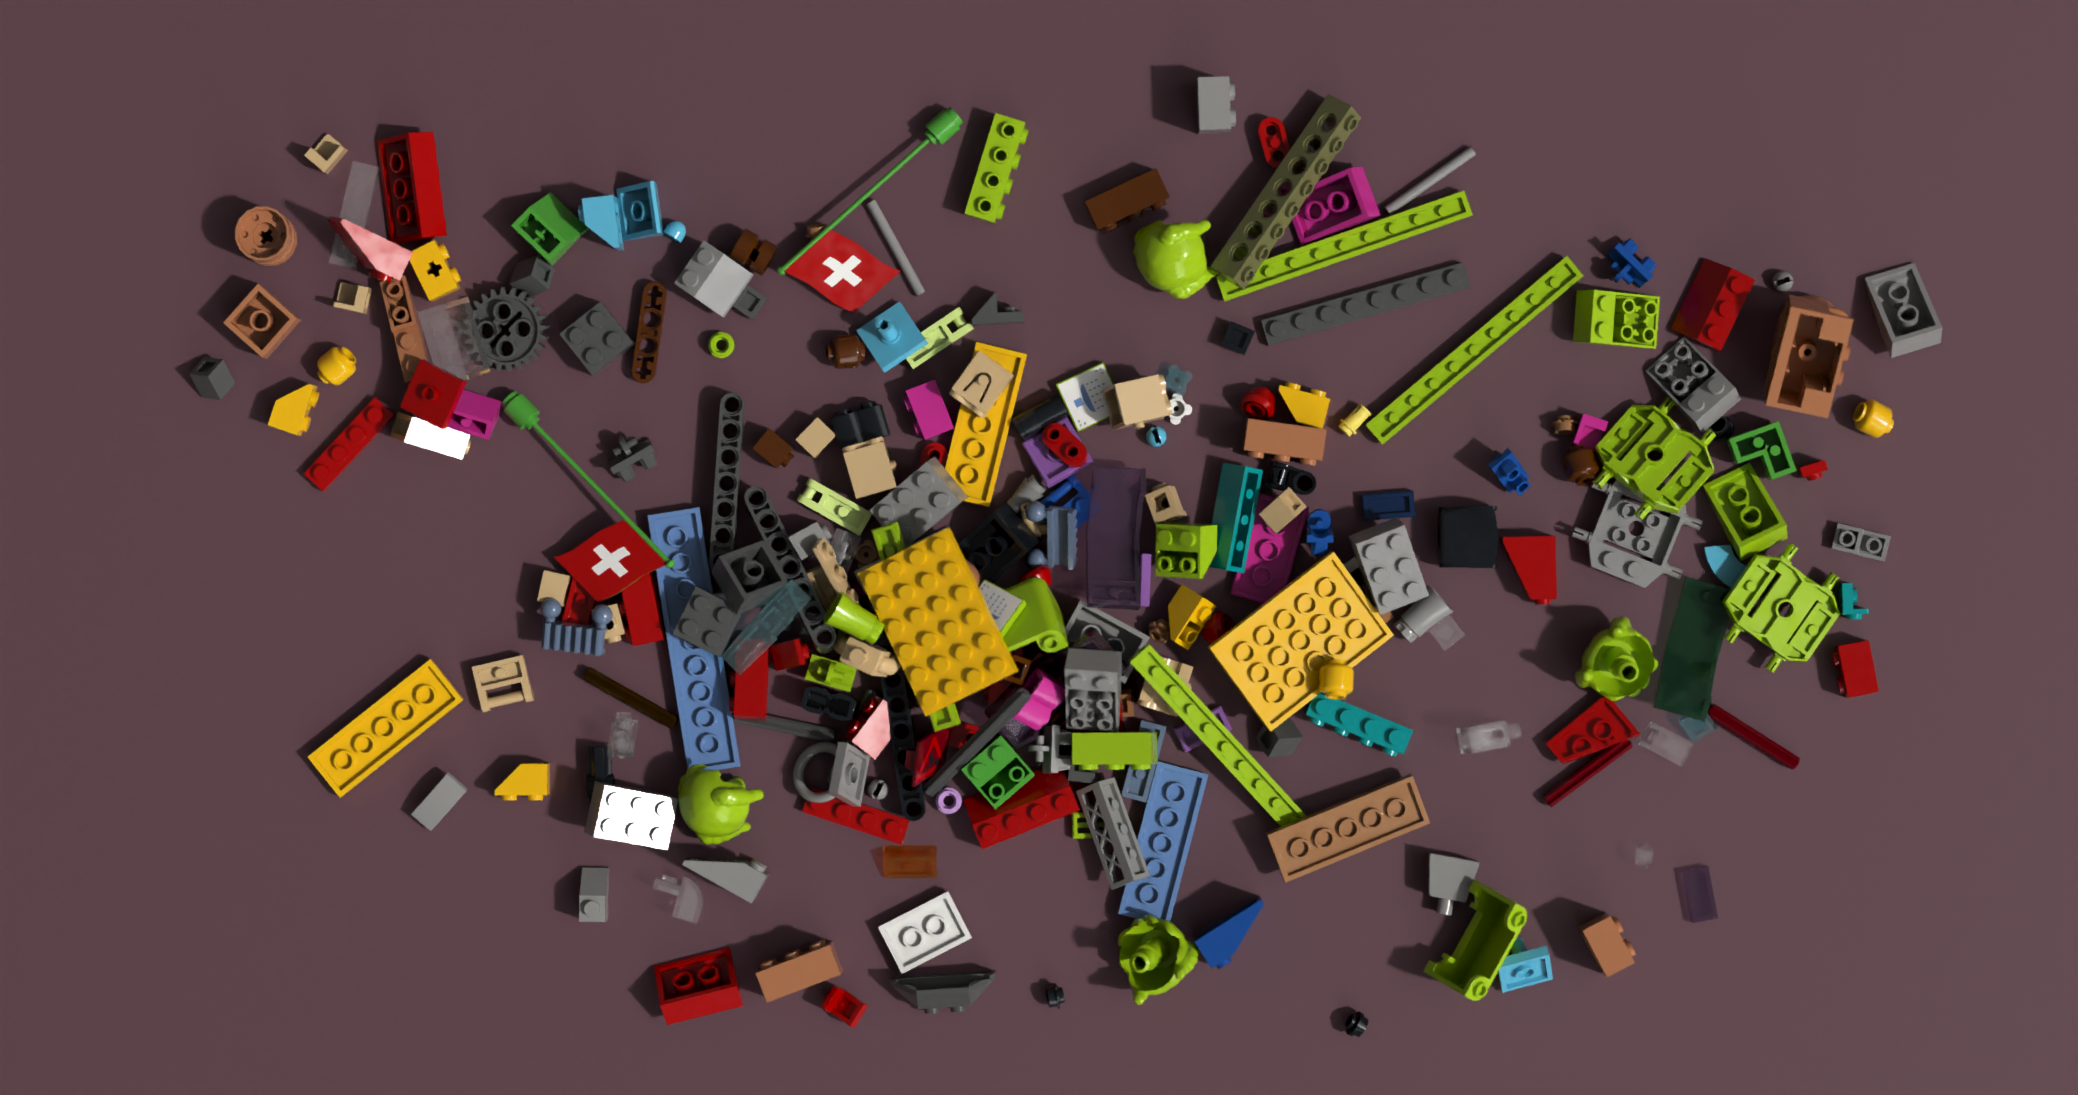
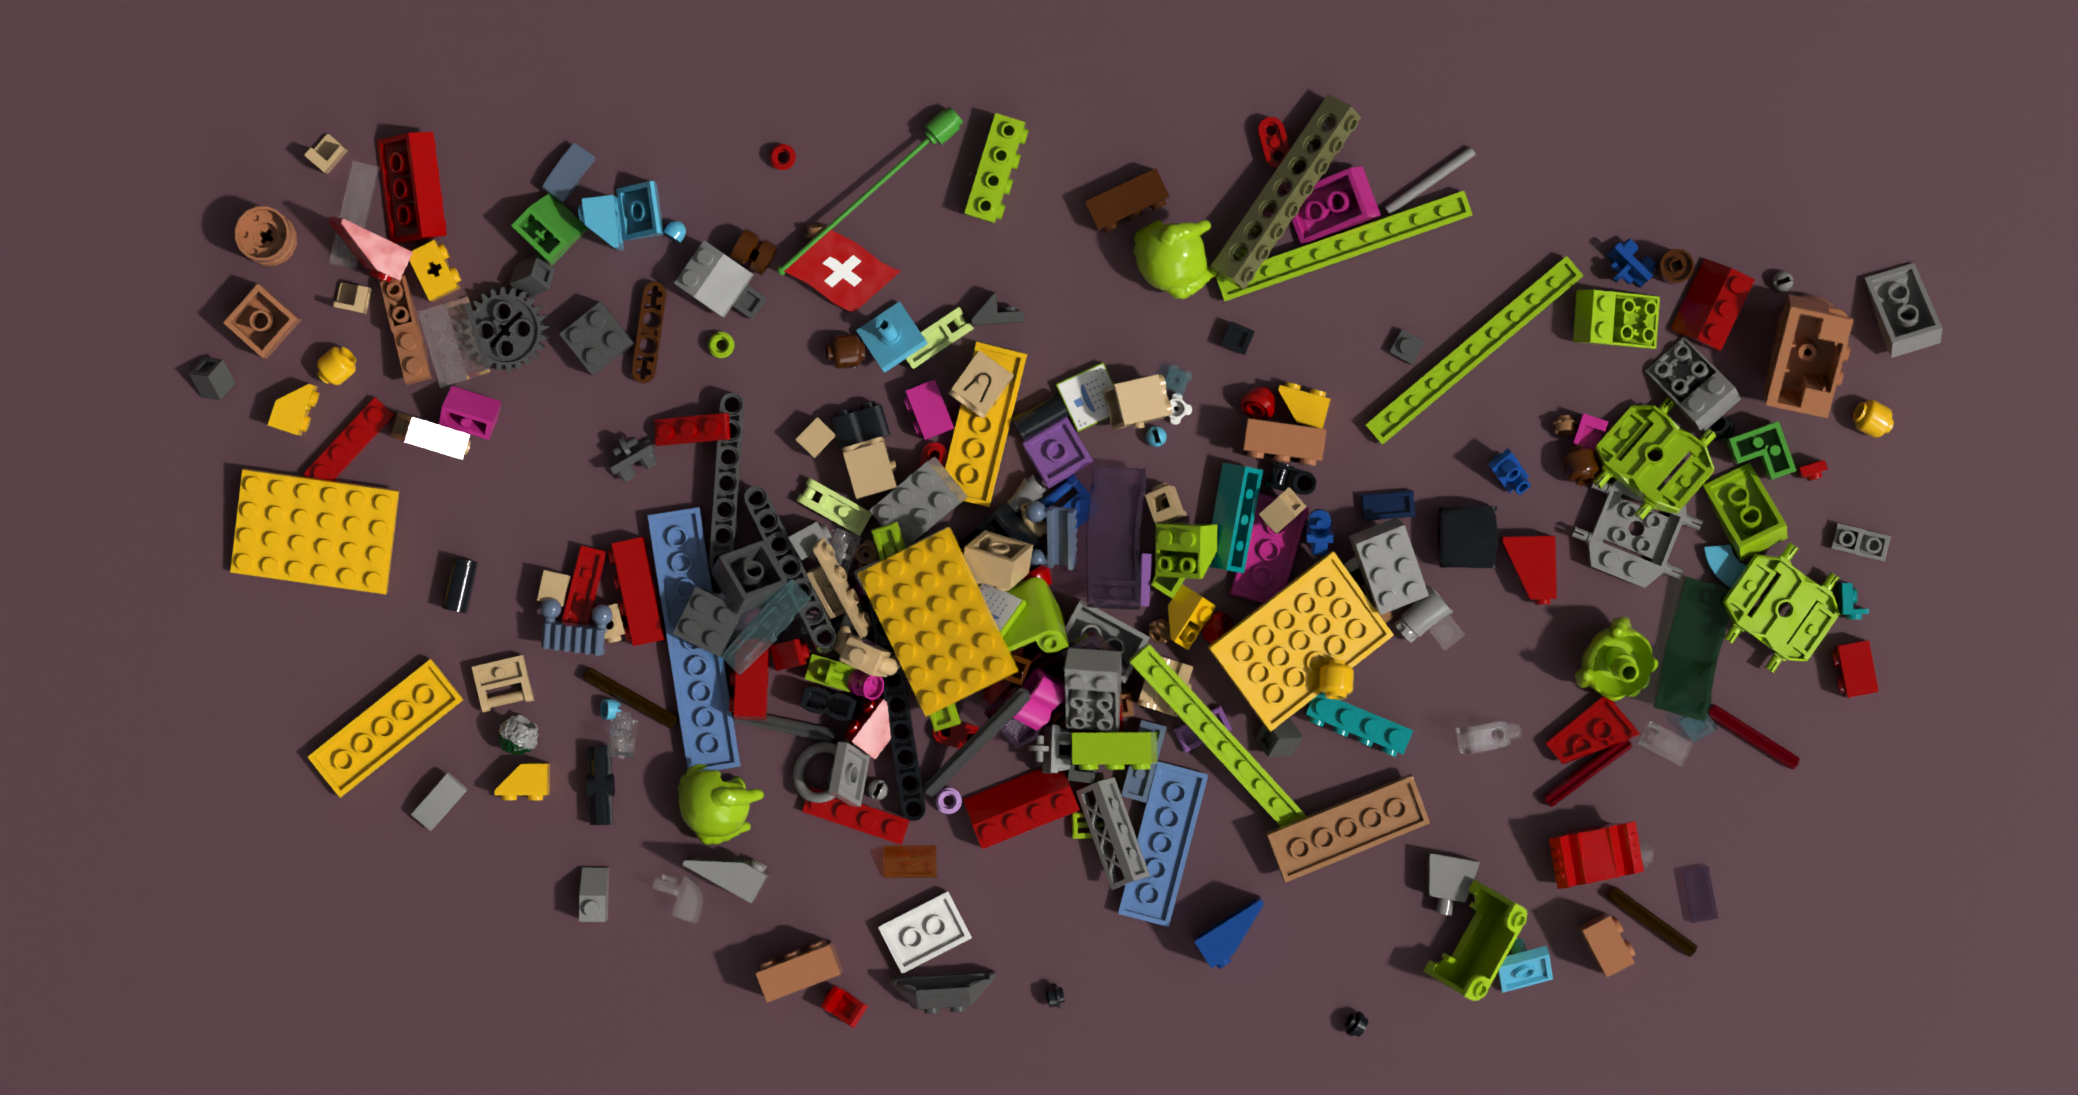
red plate [400,359,467,429] -> none
red flag [501,391,675,601] -> none
brick [584,781,678,850] -> none
red slope [654,947,743,1025] -> none
reddish brown brick [752,428,794,469] -> none
lime plant [823,592,885,645] -> none
light grey bar [866,200,926,296] -> none
dark red piece [905,727,950,787] -> none
bright green slope [961,734,1035,810] -> none
red plate [1042,423,1088,468] -> none
lime piece [1118,915,1199,1005] -> none
light grey brick [1197,76,1236,134] -> none
dark grey plate [1261,262,1470,346] -> none
light yellow pin [1338,403,1372,437] -> none
none -> yellow plate [230,468,400,594]
none -> black pin [442,557,478,613]
none -> light grey piece [497,714,539,756]
none -> sand blue slope [542,143,595,203]
none -> medium azure hinge [600,699,622,720]
none -> red plate [654,413,730,446]
none -> red plate [770,144,796,170]
none -> dark pink wheel [847,669,884,700]
none -> tan brick [964,530,1033,591]
none -> lime panel [1150,576,1185,599]
none -> dark grey plate [1389,329,1425,365]
none -> red slope [1549,821,1644,889]
none -> dark brown axle [1607,886,1698,957]
none -> reddish brown wheel [1656,249,1694,285]

